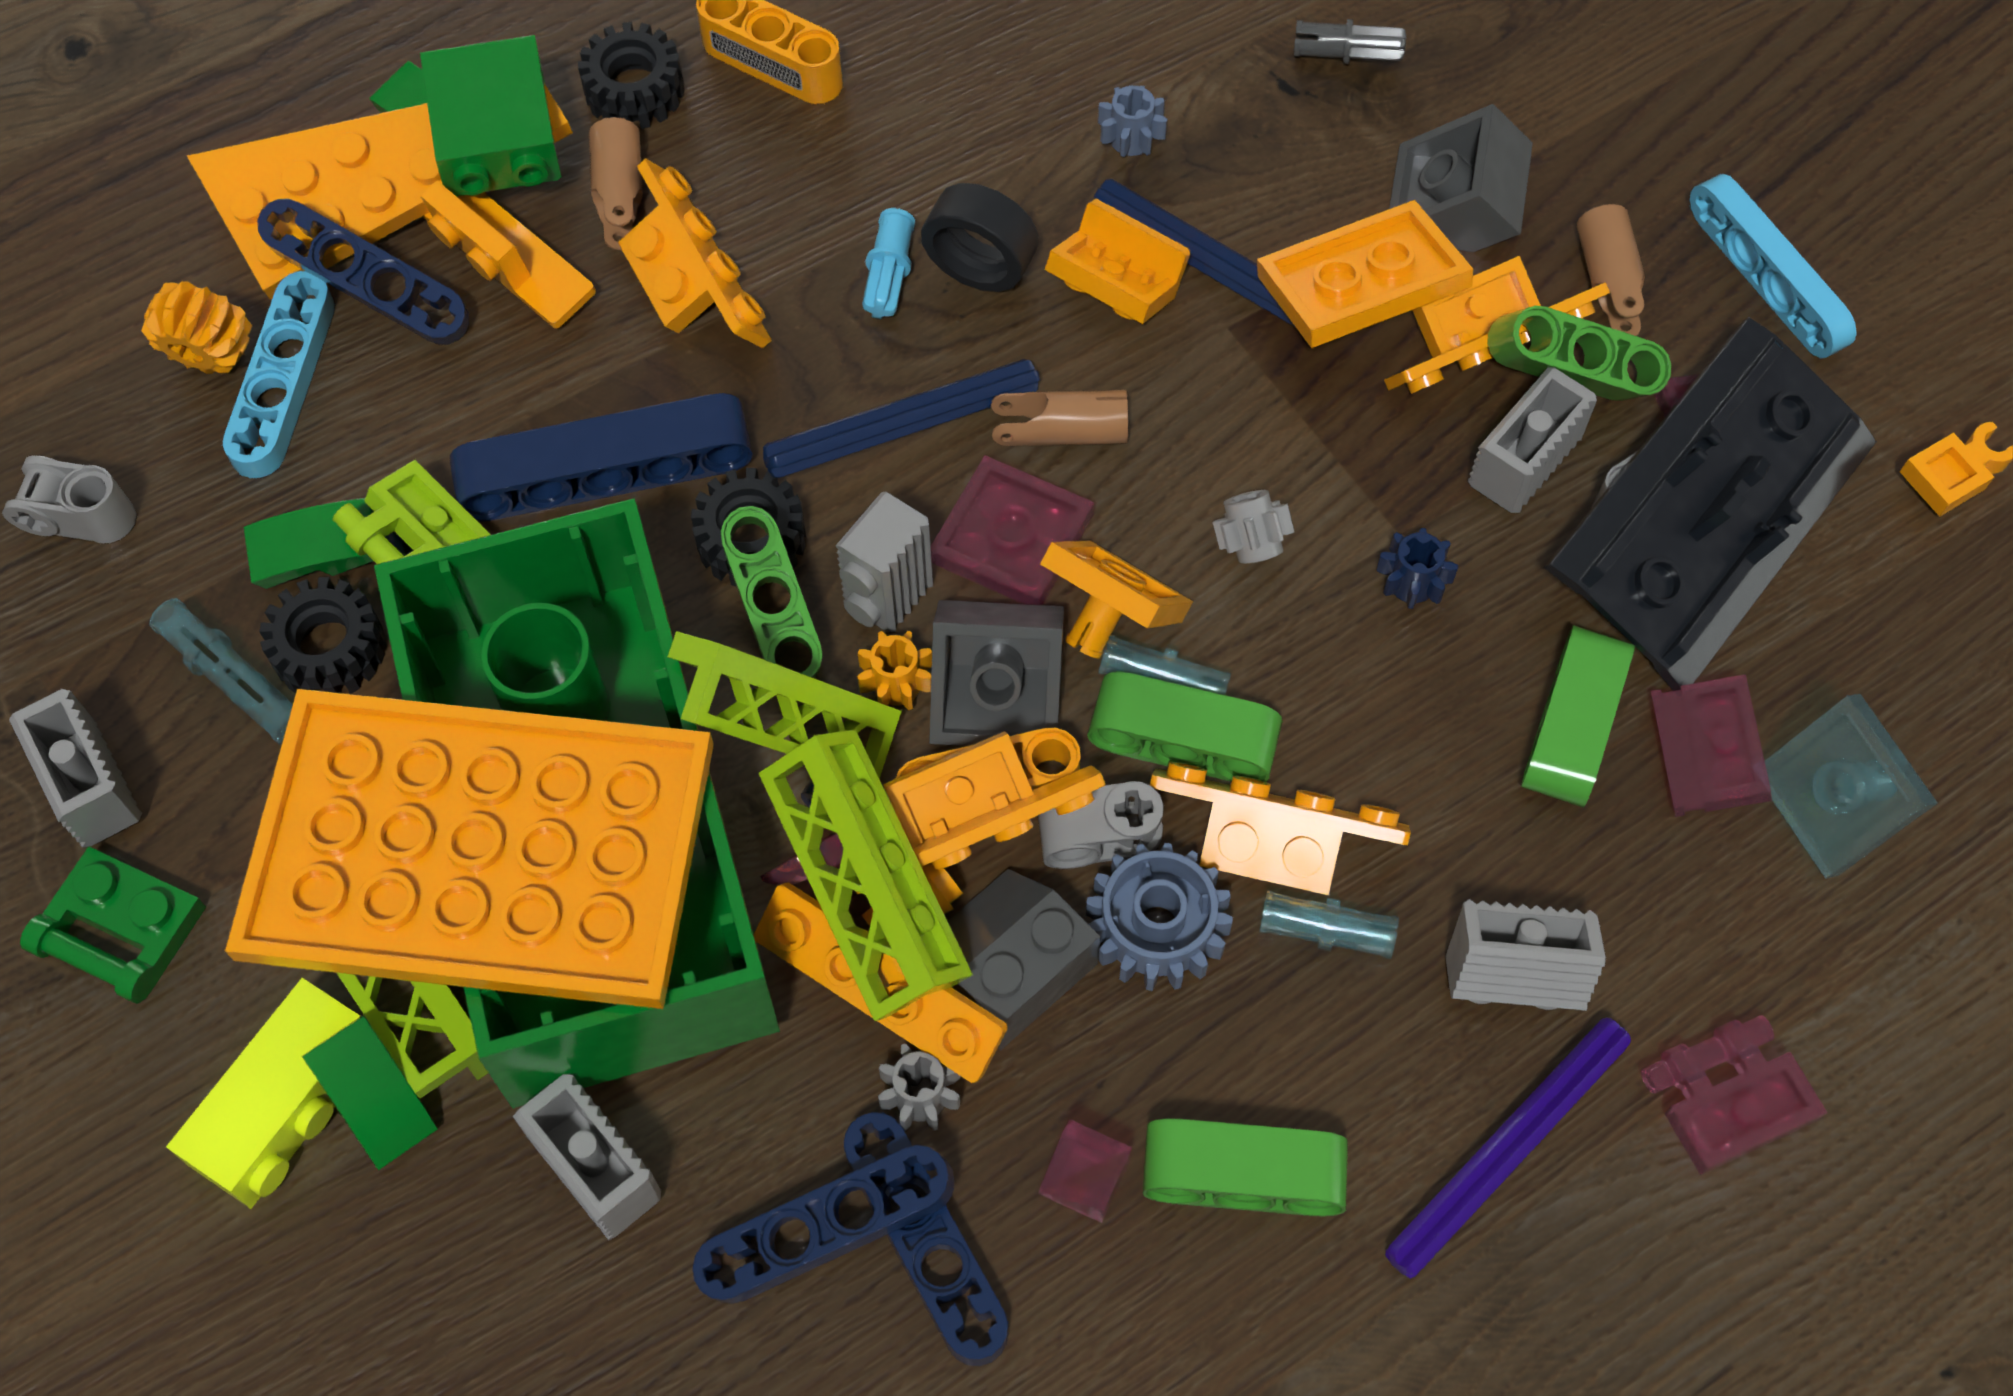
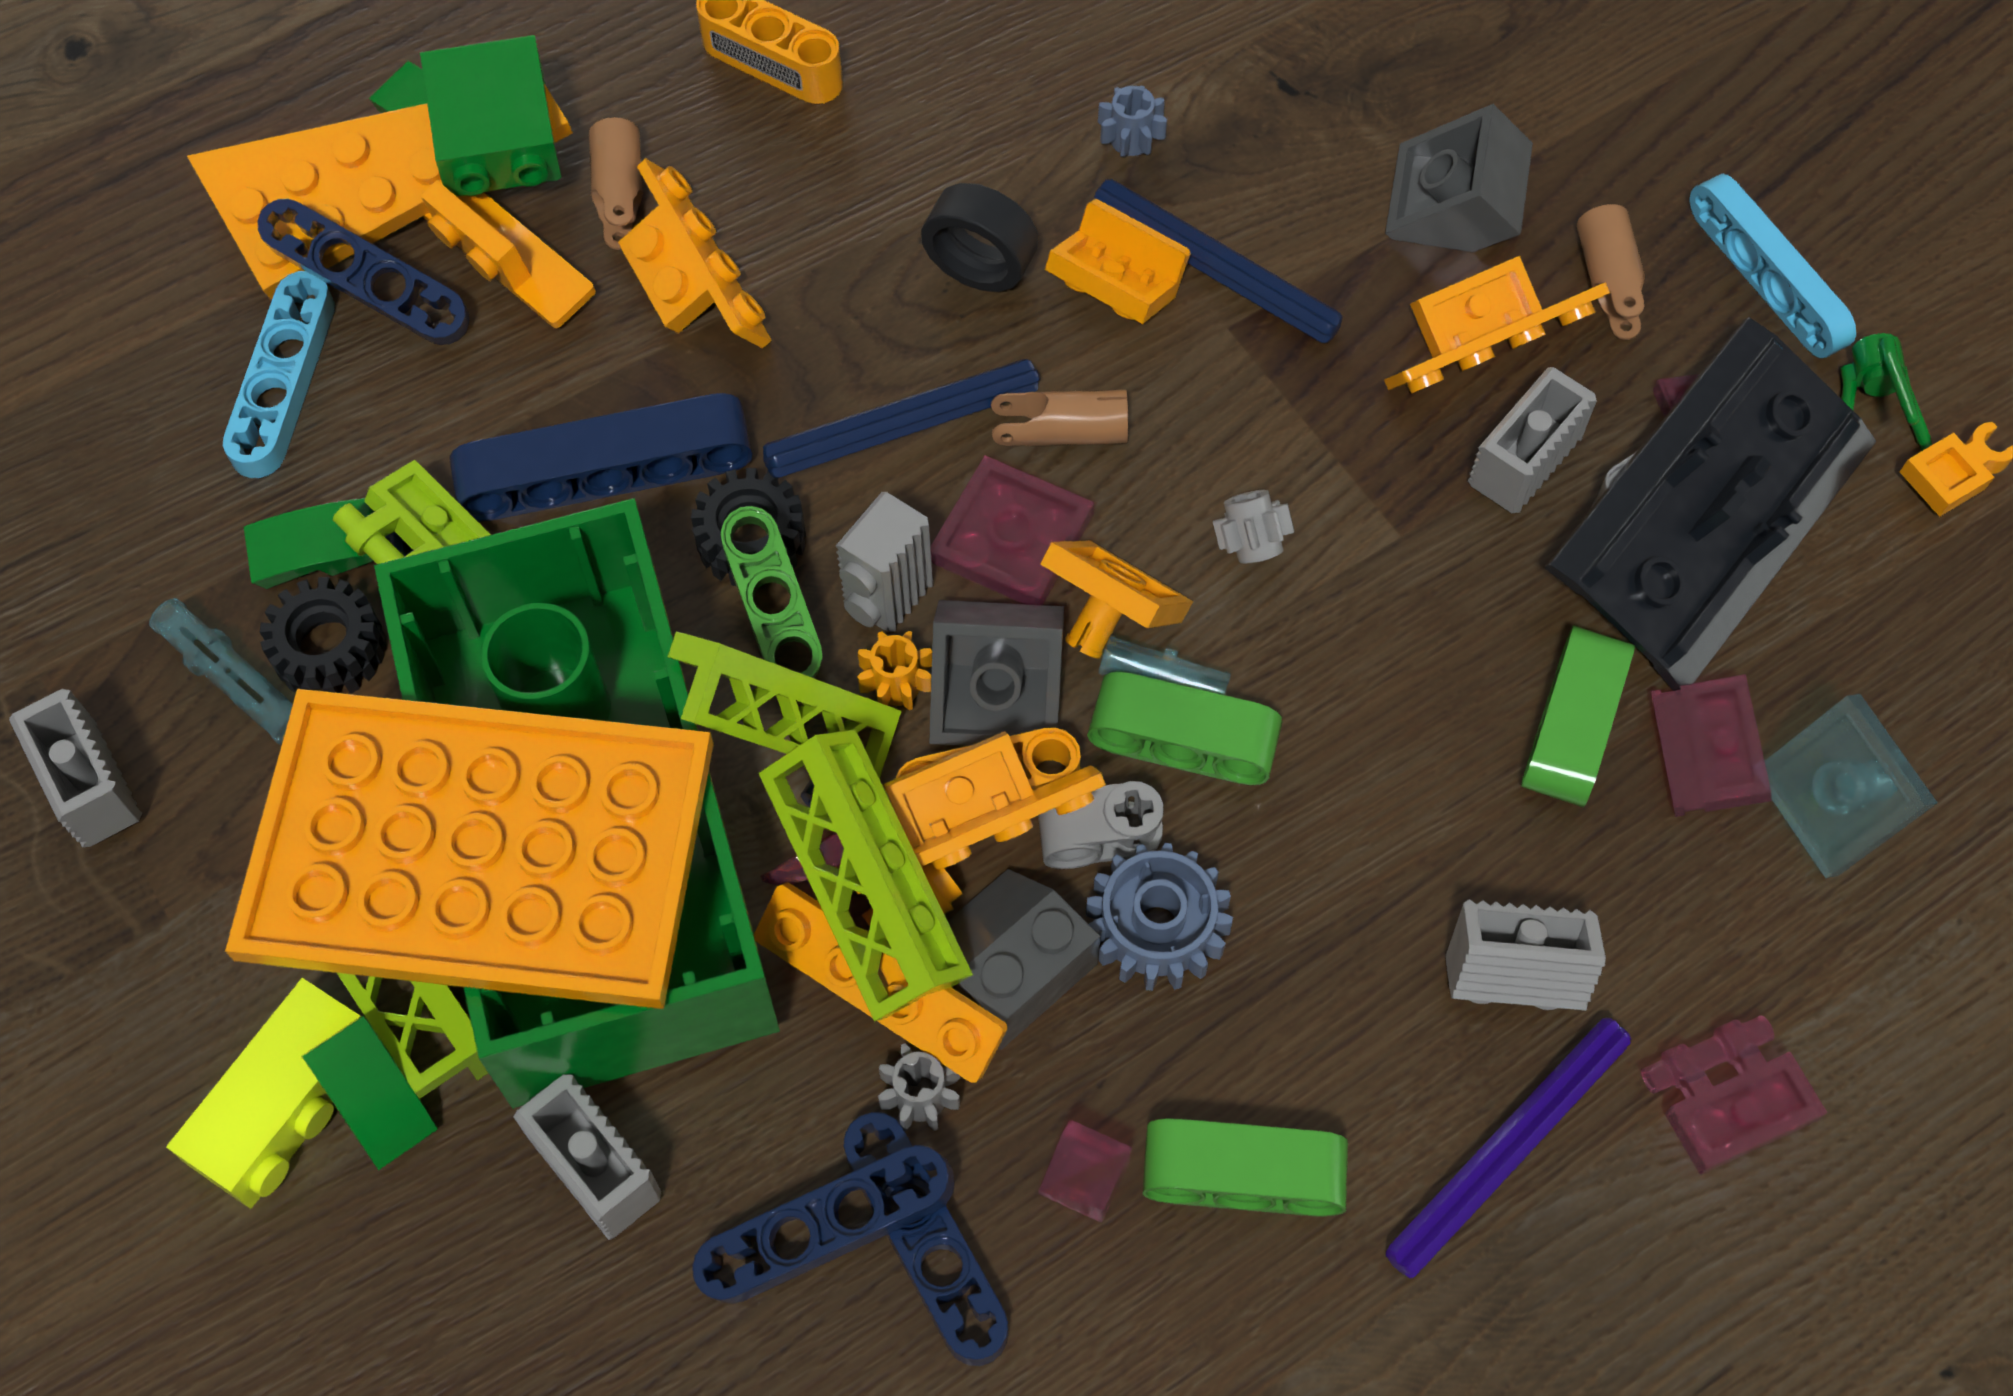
light grey piece [2,455,136,543] -> none
green plate [20,846,206,1004] -> none
light orange gear [141,281,253,374] -> none
black tyre [578,22,684,129] -> none
medium azure axle [862,208,916,319] -> none
bracket [1150,762,1411,895] -> none
light orange plate [1257,200,1473,348] -> none
clear light blue pin [1259,890,1399,959] -> none
dark grey axle [1294,19,1406,64] -> none
dark blue gear [1376,527,1458,609] -> none
bright green beam [1487,305,1671,401] -> none
none -> green plant [1840,333,1933,451]

